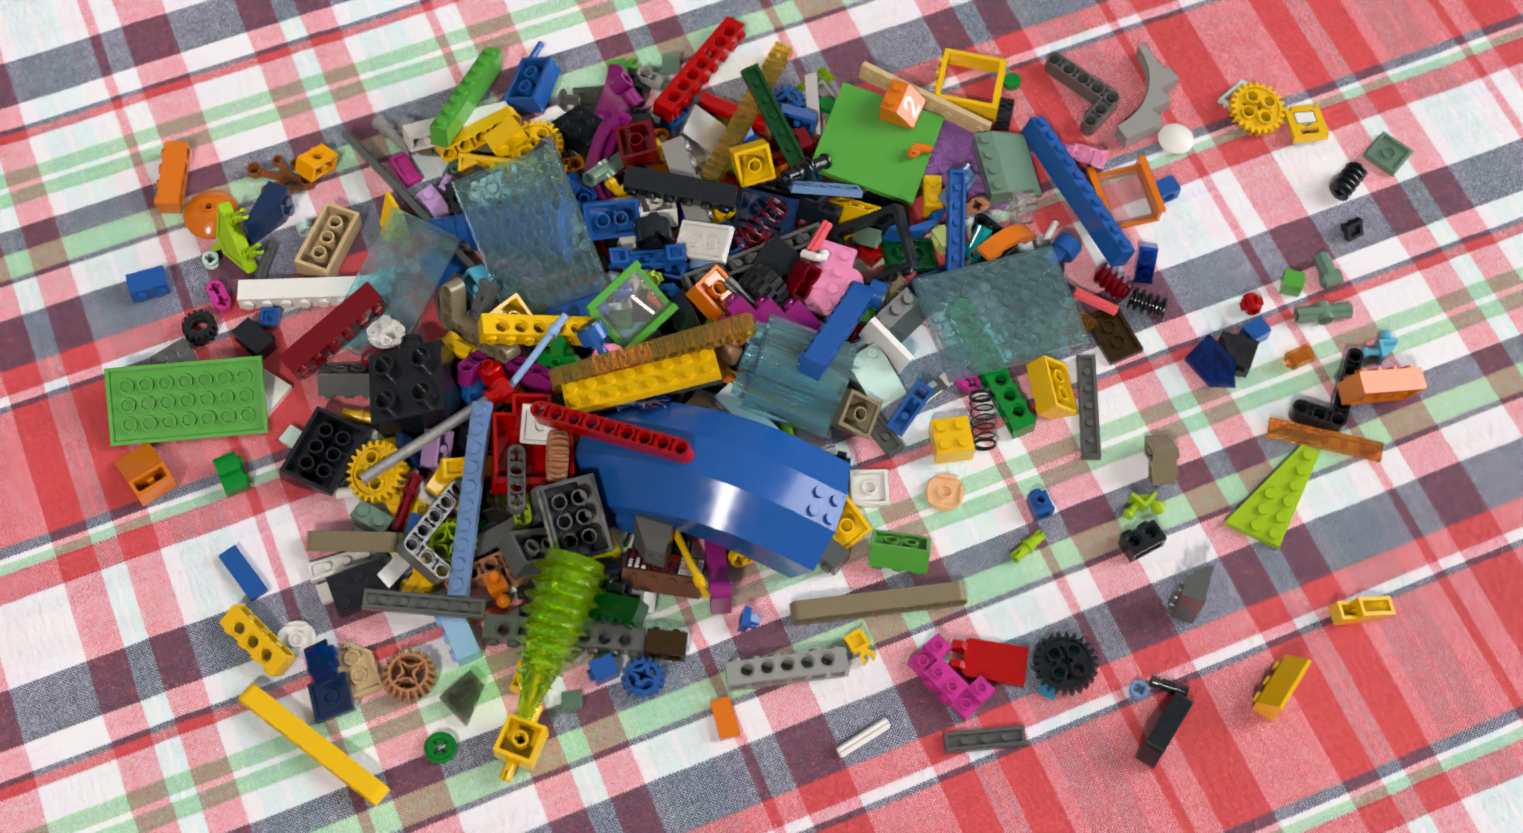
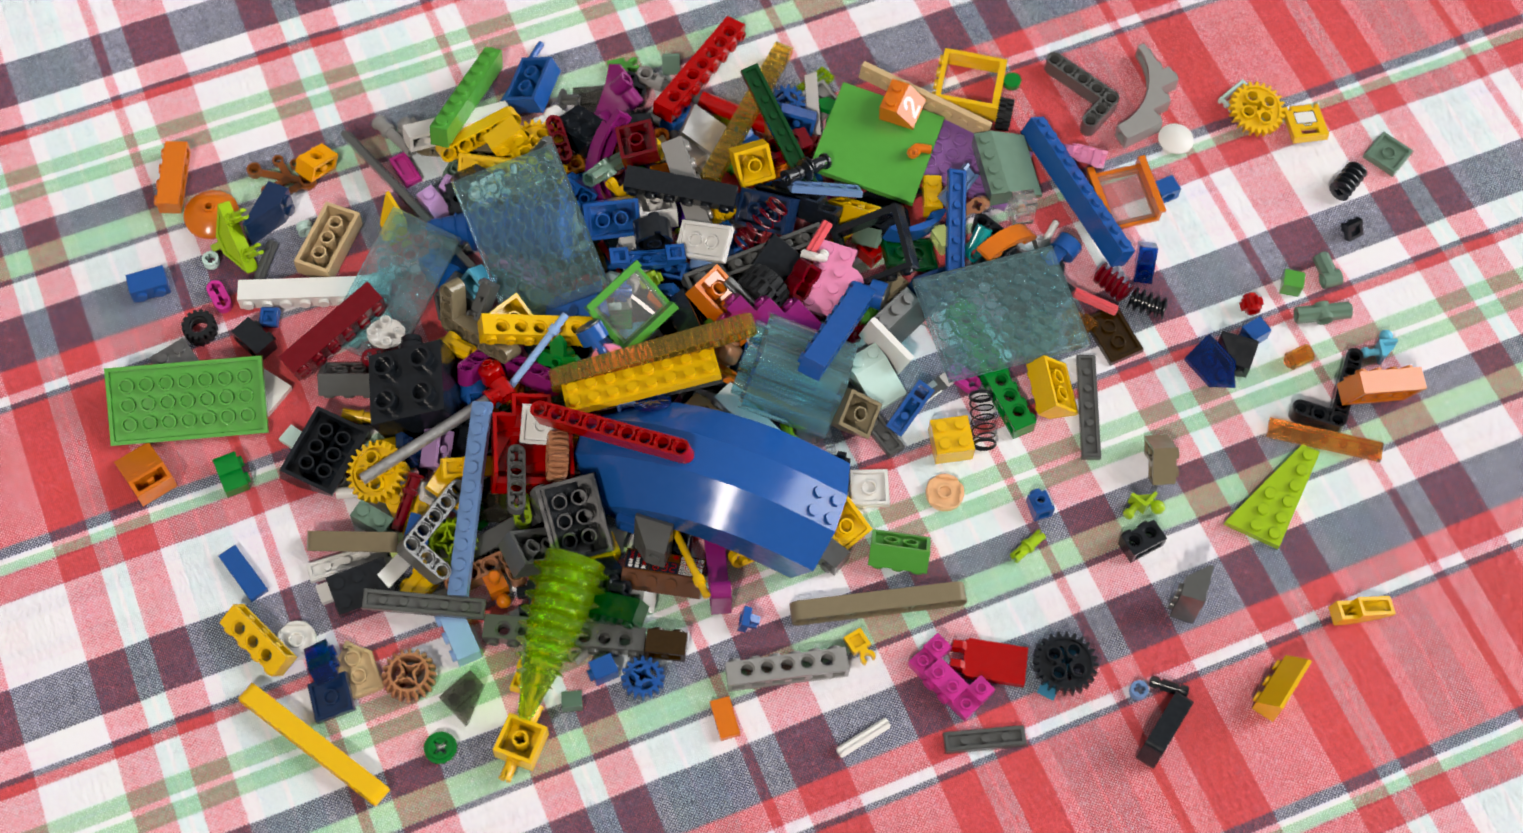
none -> dark red beam [545,115,572,165]

